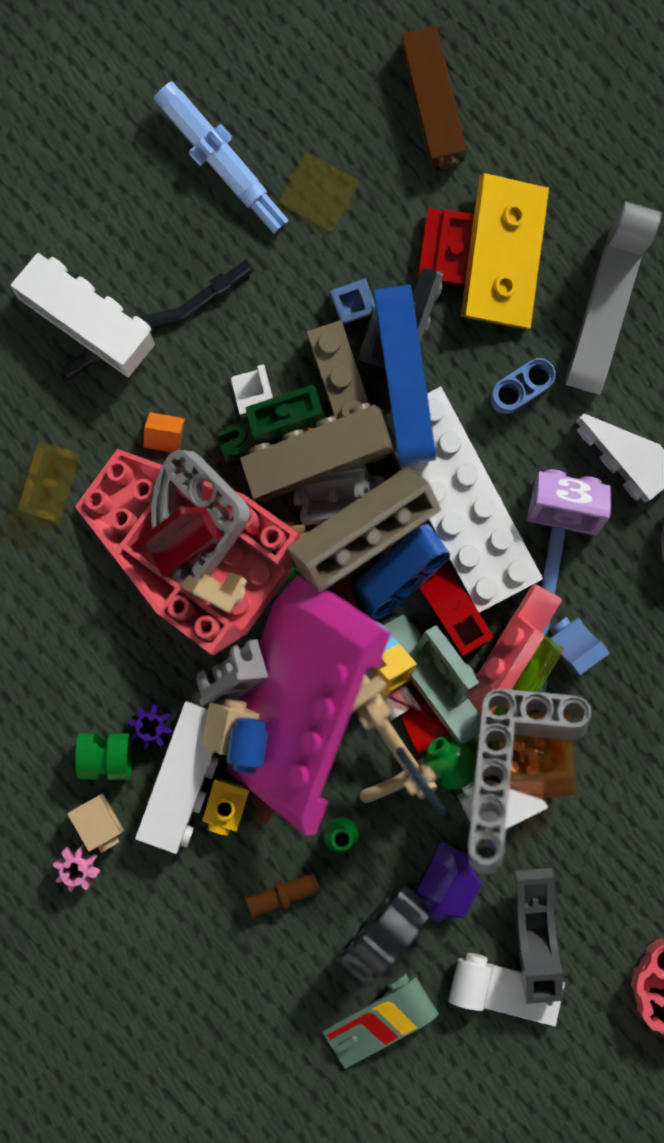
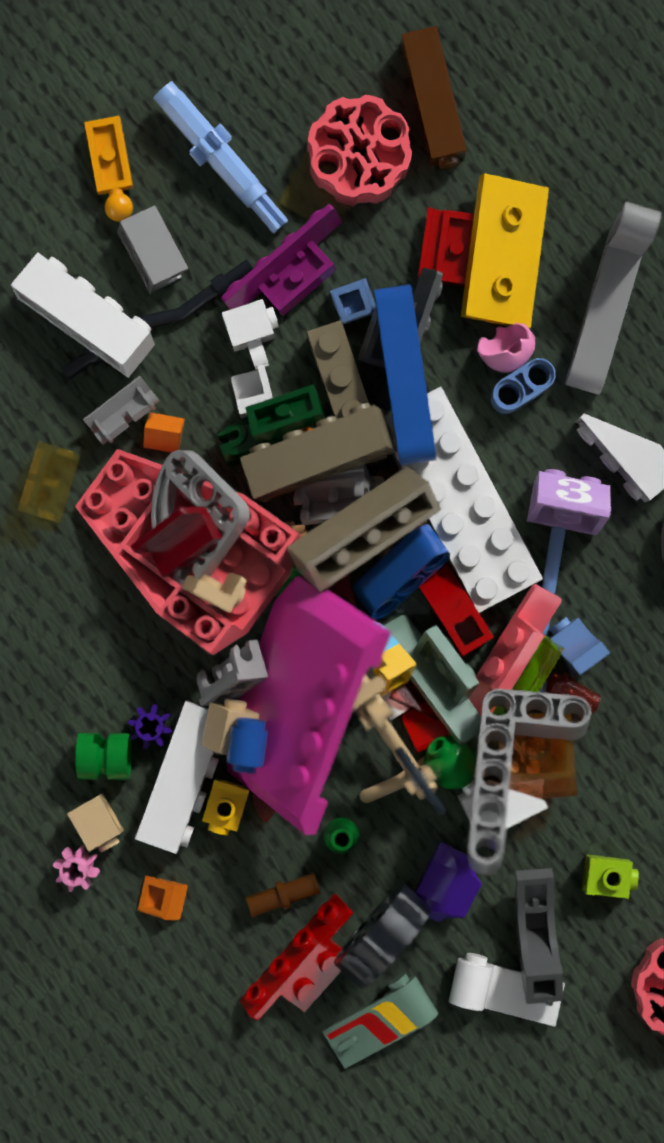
none -> light grey hinge [83,376,159,445]
none -> light orange plate [84,116,134,222]
none -> light grey hinge [117,205,188,294]
none -> orange slope [137,875,188,920]
none -> magenta bracket [221,204,342,316]
none -> white brick [222,299,279,370]
none -> red bracket [240,894,353,1021]
none -> coral connector [307,94,412,206]
none -> bright pink hair [477,323,535,373]
none -> clear red cone [546,672,601,714]
none -> lime brick [582,854,639,899]

